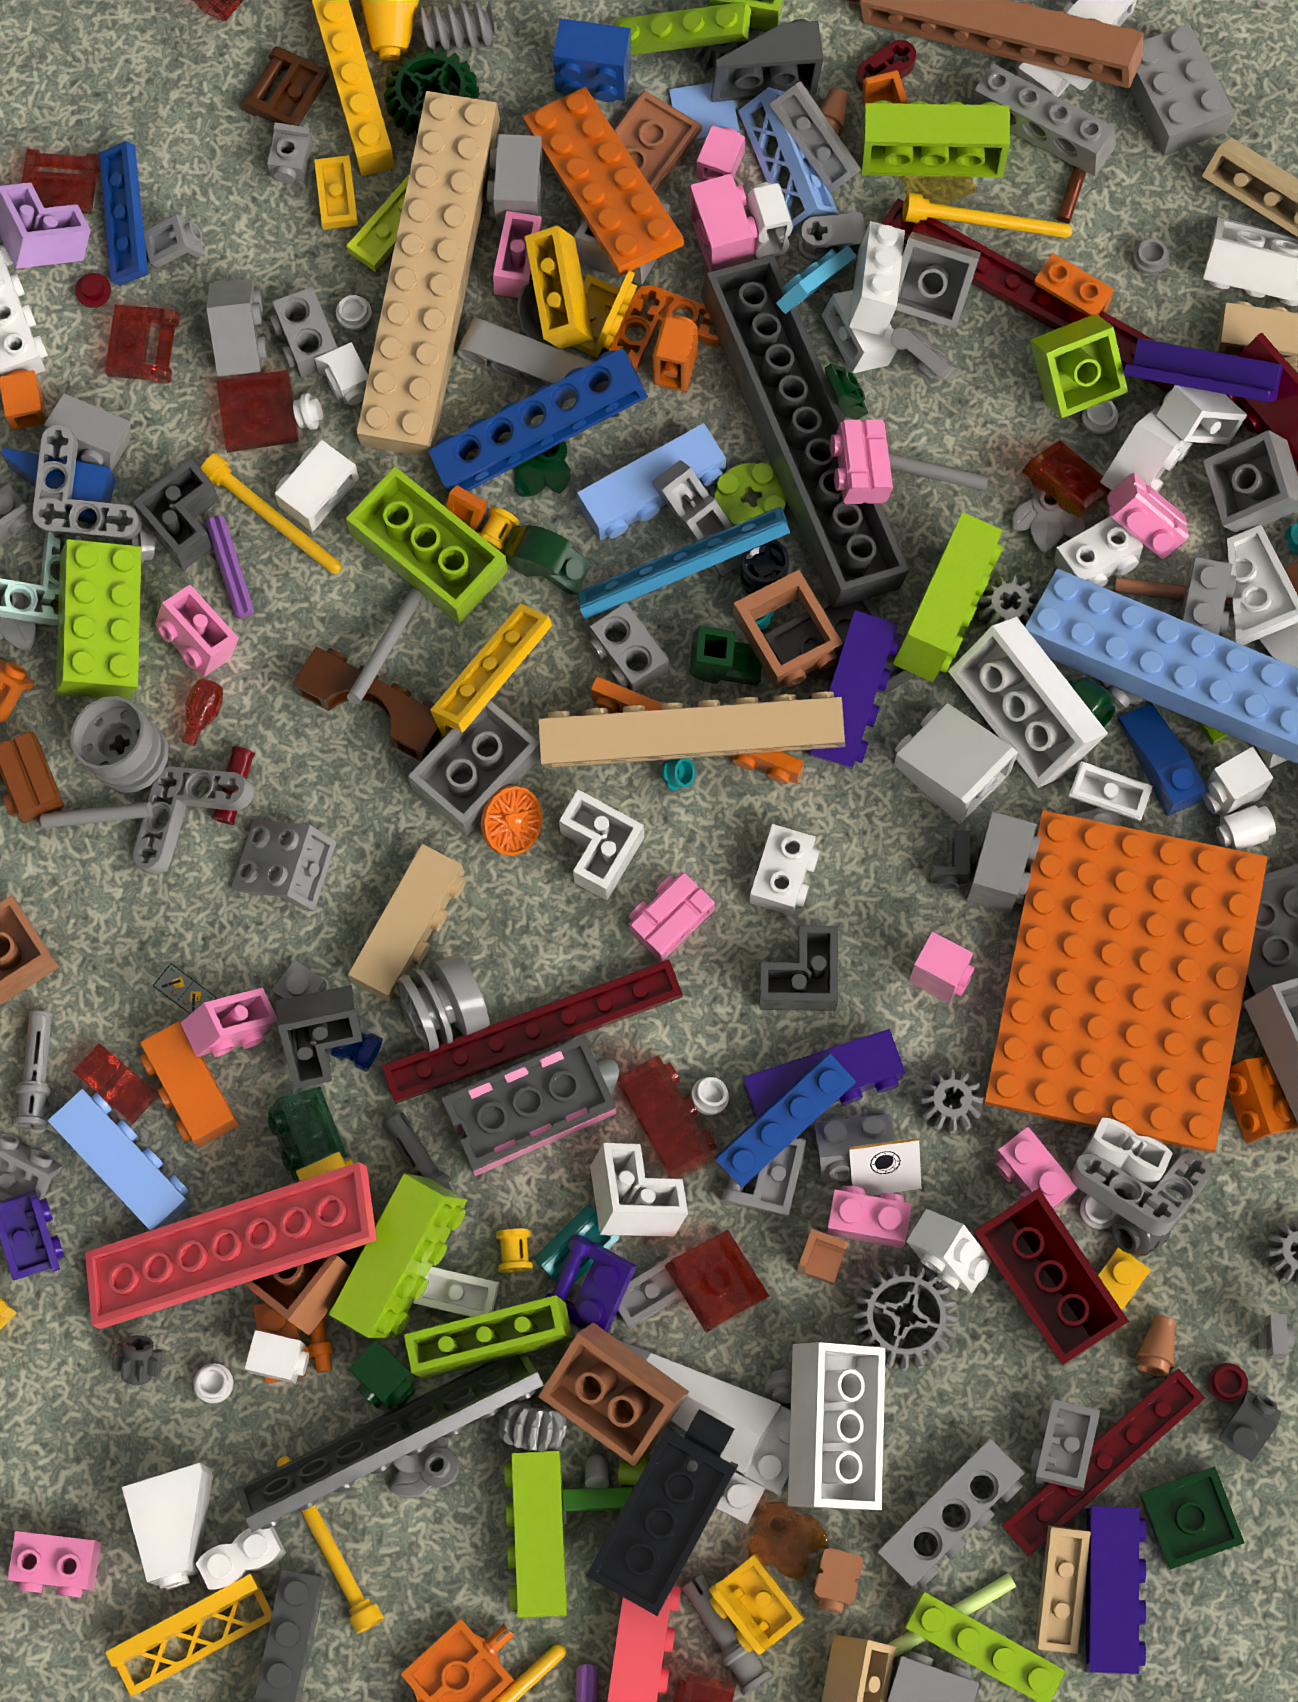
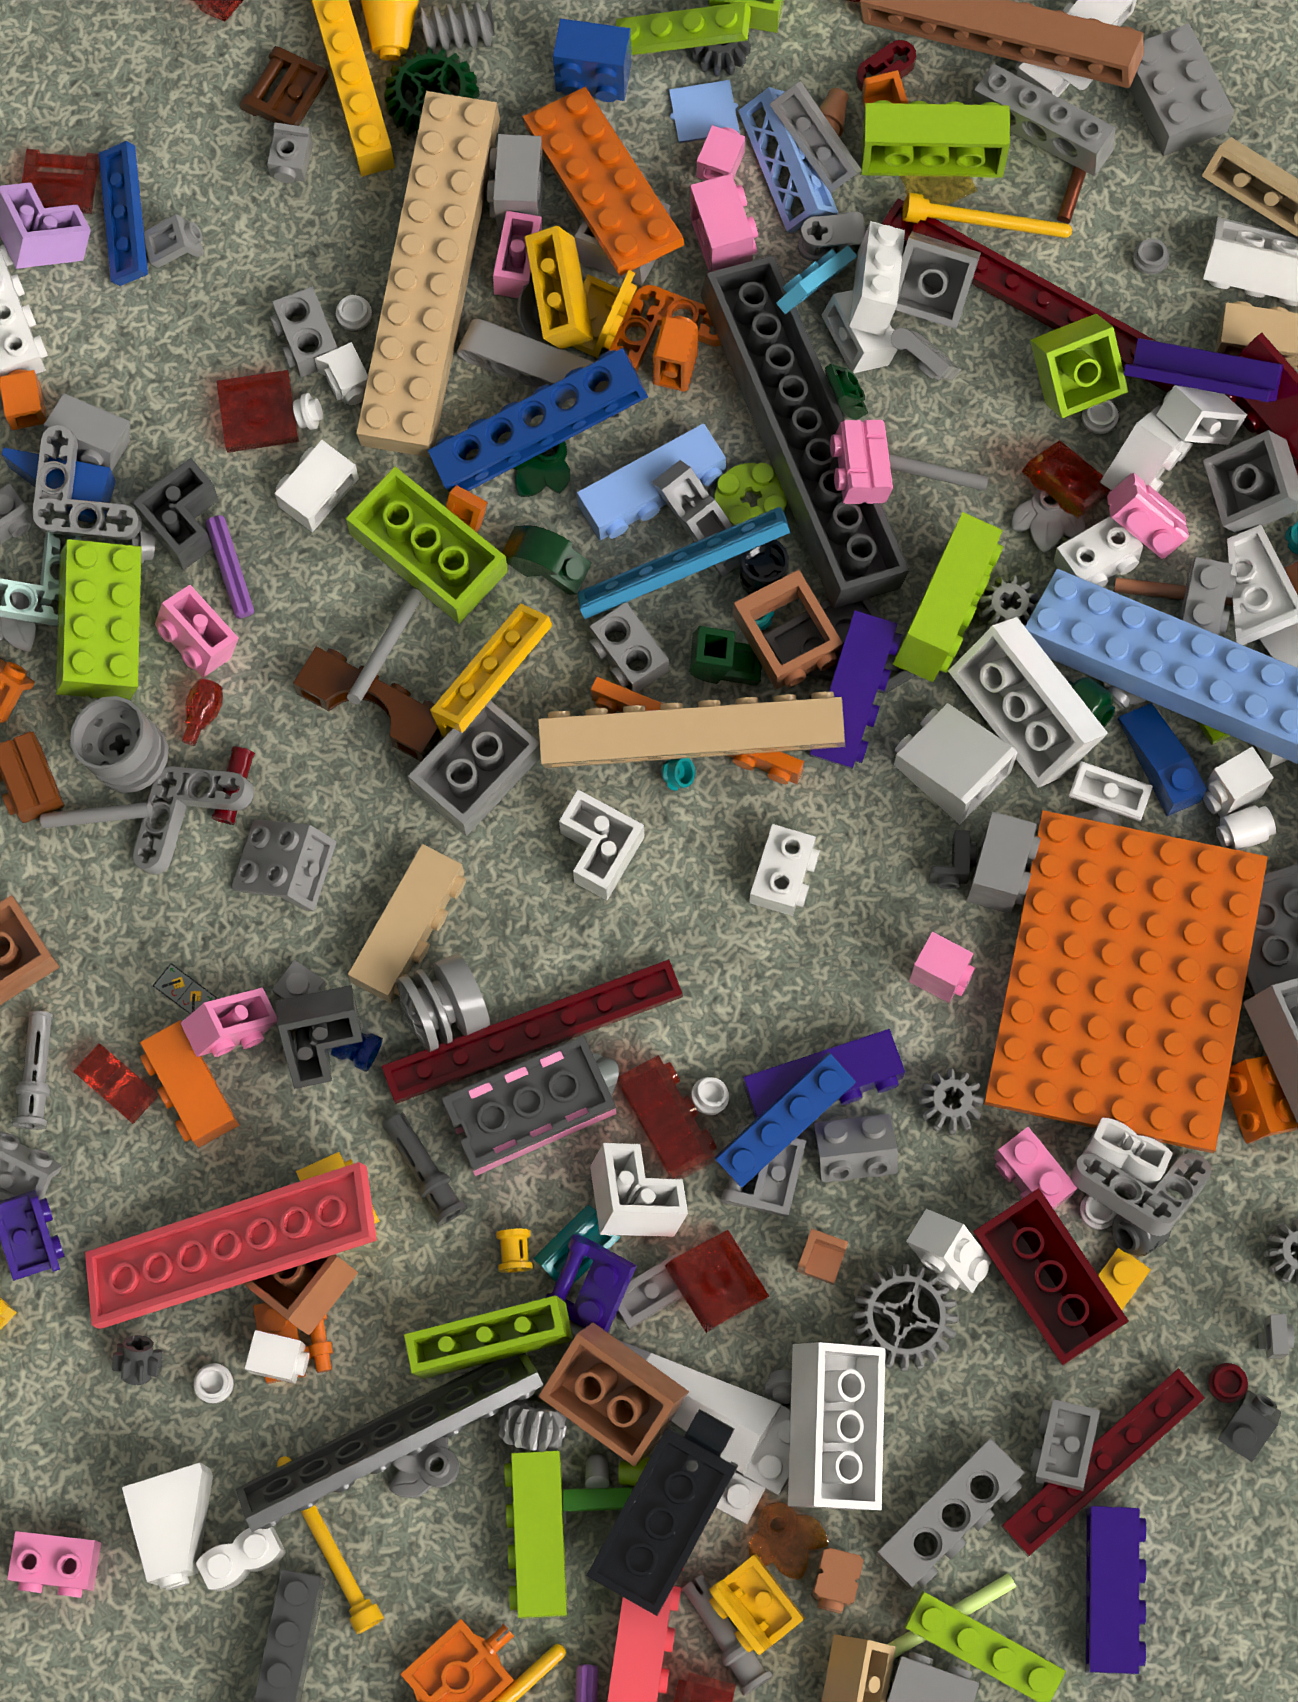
light blue brick [48,1089,191,1231] -> none
dark red plate [75,273,112,308] -> none
clear red plate [105,304,181,384] -> none
yellow fence [105,1574,273,1697] -> none
yellow piece [200,453,342,574] -> none
light grey brick [206,278,268,377] -> none
clear green bracket [268,1087,348,1180] -> none
yellow plate [314,155,358,230] -> none
lime brick [329,1173,467,1339] -> none
neon yellow plate [346,175,409,272] -> none
dark green brick [348,1340,417,1410] -> none
white plate [413,1267,500,1317] -> none
yellow bush [478,506,519,553] -> none
orange wheel [481,785,543,856] -> none
nougat tile [614,90,702,194] -> none
bright pink brick [629,872,715,962] -> none
dark grey slope [711,19,823,102] -> none
white brick [745,182,793,259] -> none
dark grey brick [759,925,838,1011] -> none
bright pink brick [826,1186,912,1249] -> none
white sticker [849,1137,922,1196] -> none
orange bracket [1034,253,1115,317] -> none
tan plate [1035,1525,1091,1654] -> none
nougat cone [1135,1315,1177,1377] -> none
dark green plate [1139,1466,1245,1571] -> none

